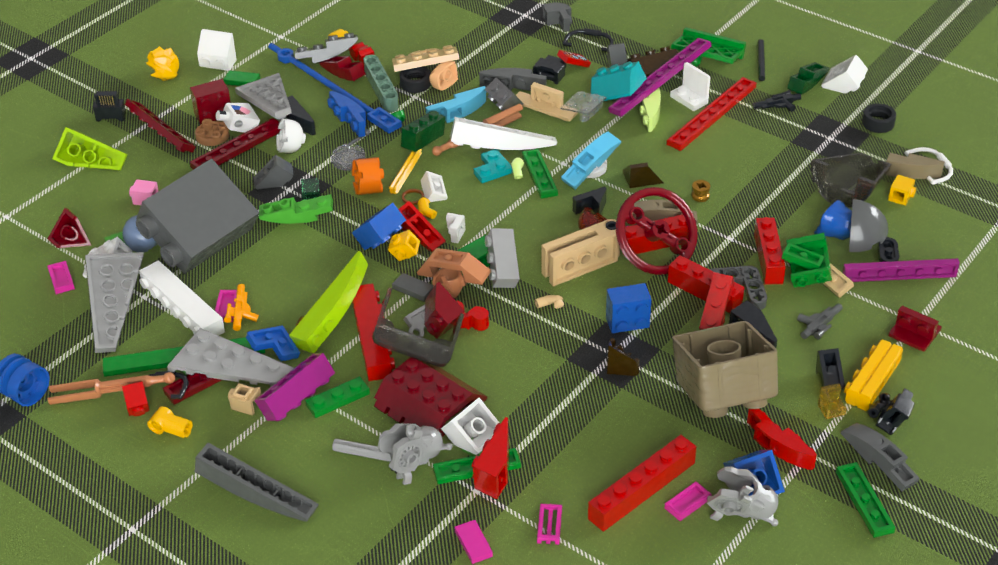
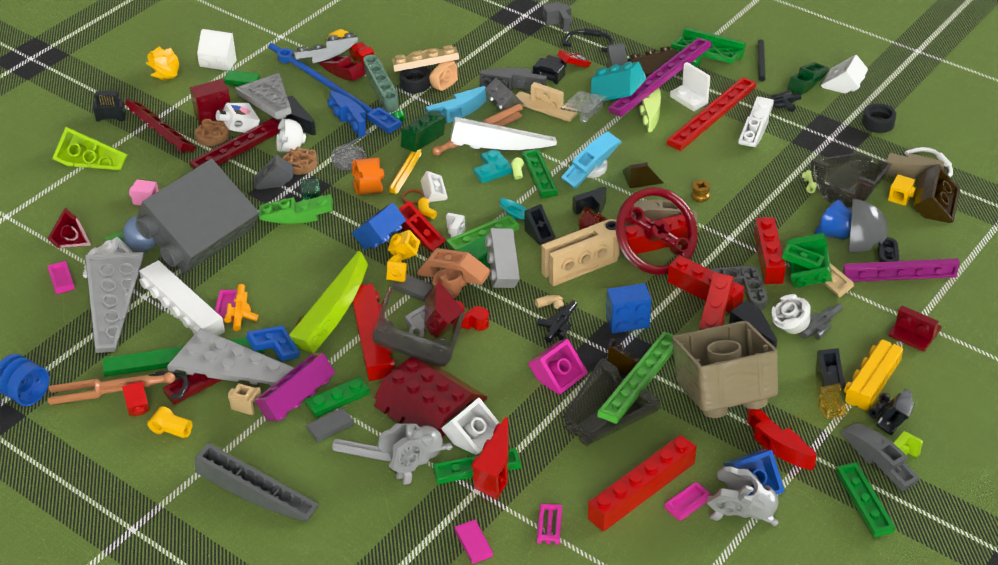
none -> medium nougat tile [283,146,318,175]
none -> dark grey tile [306,408,354,443]
none -> yellow bracket [386,255,407,282]
none -> bright green plate [446,214,519,251]
none -> teal dish [499,198,527,220]
none -> black slope [524,204,556,245]
none -> dark pink slope [528,339,588,395]
none -> black piece [537,300,577,343]
none -> clear smoke cone [563,358,661,447]
none -> bright green tile [597,332,675,424]
none -> white slope [738,96,774,147]
none -> white cone [772,294,810,334]
none -> yellowish green arm [802,170,819,193]
none -> lime bracket [893,431,923,458]
none -> dark brown slope [913,164,960,223]

